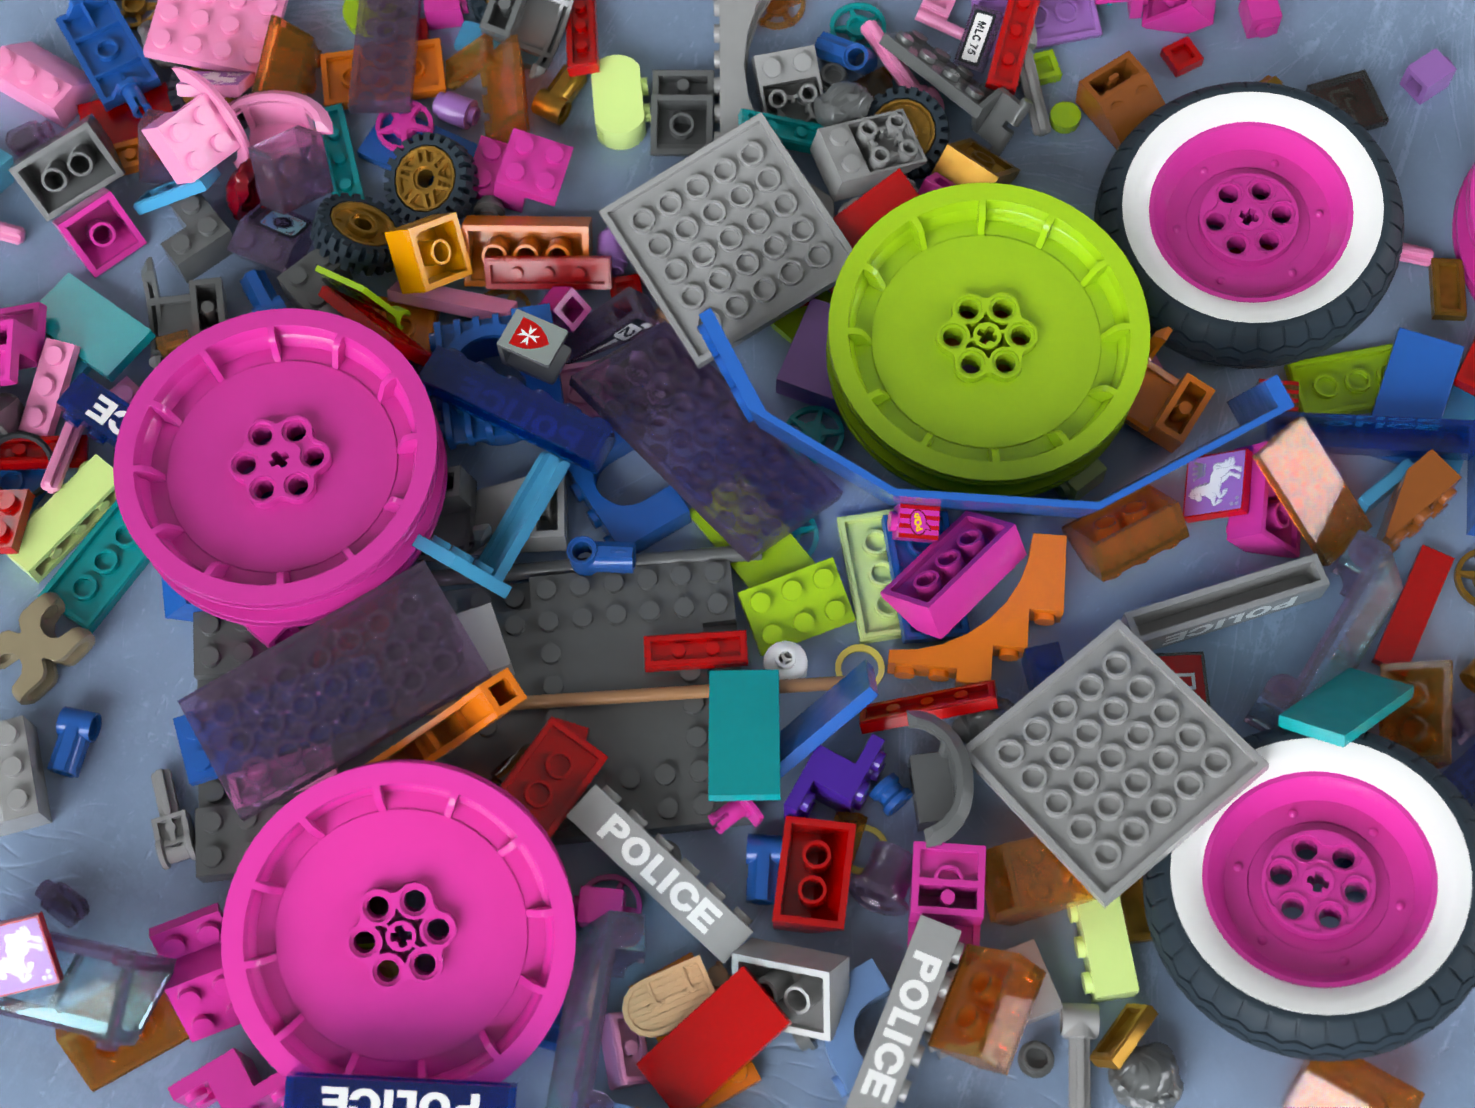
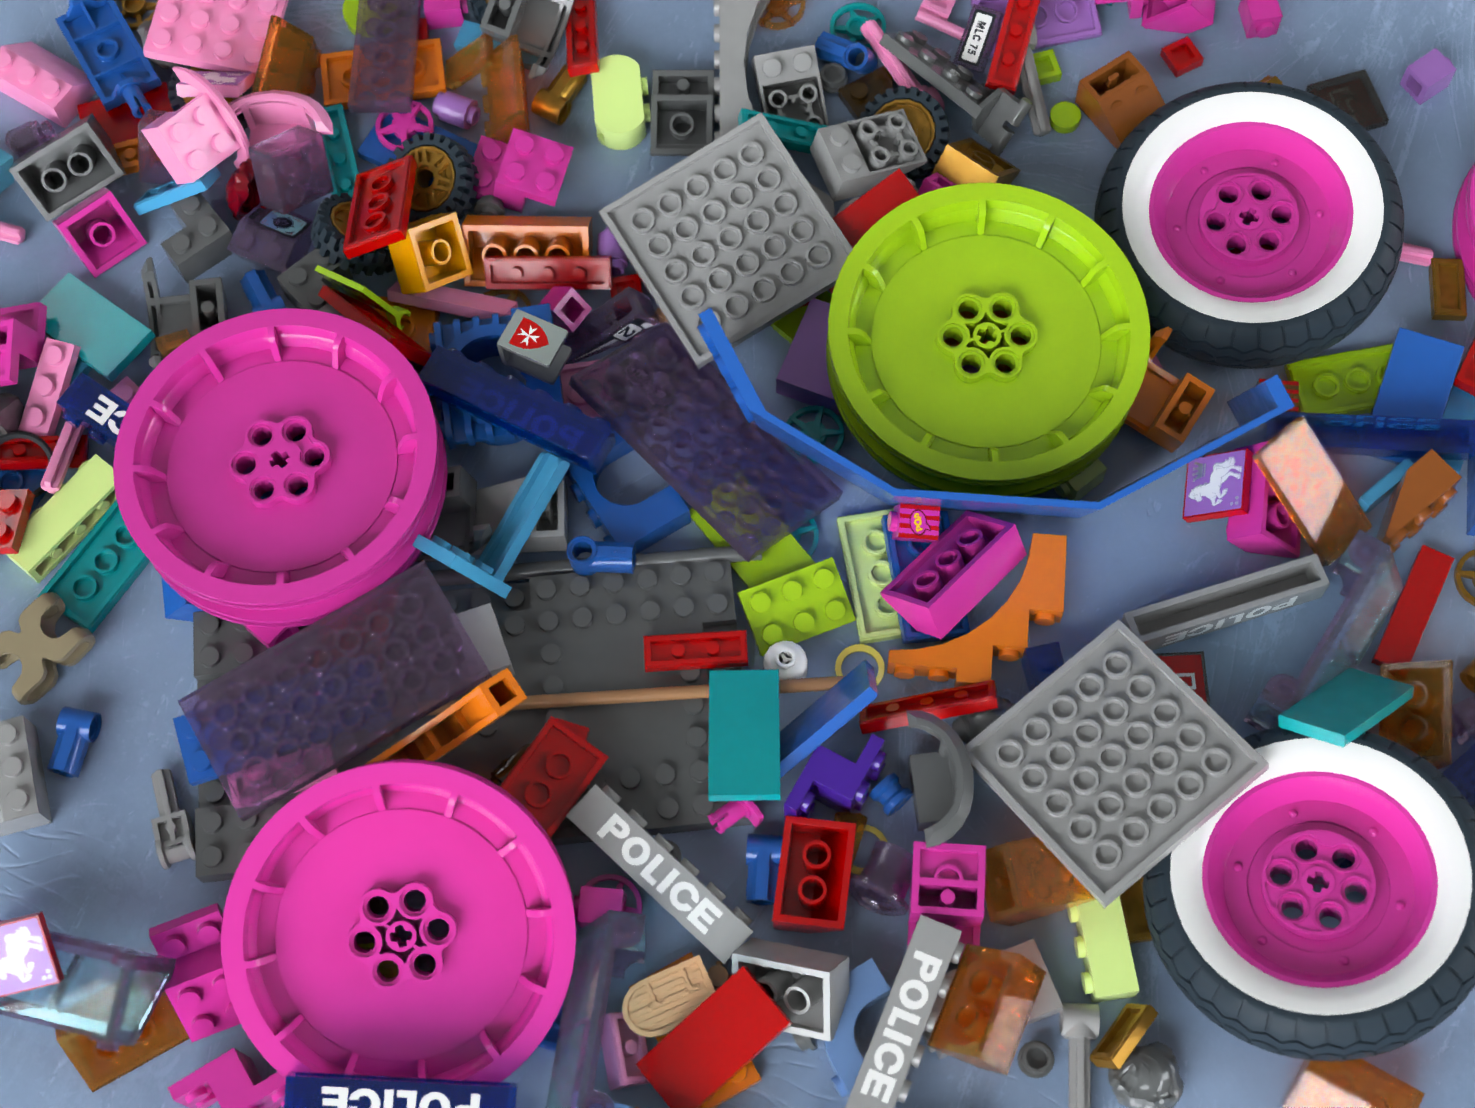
clear purple arm [35,879,90,928] -> none
dark grey hair [813,81,874,127] -> none
clear orange slope [1061,484,1190,582] -> none
none -> red tile [343,155,417,259]

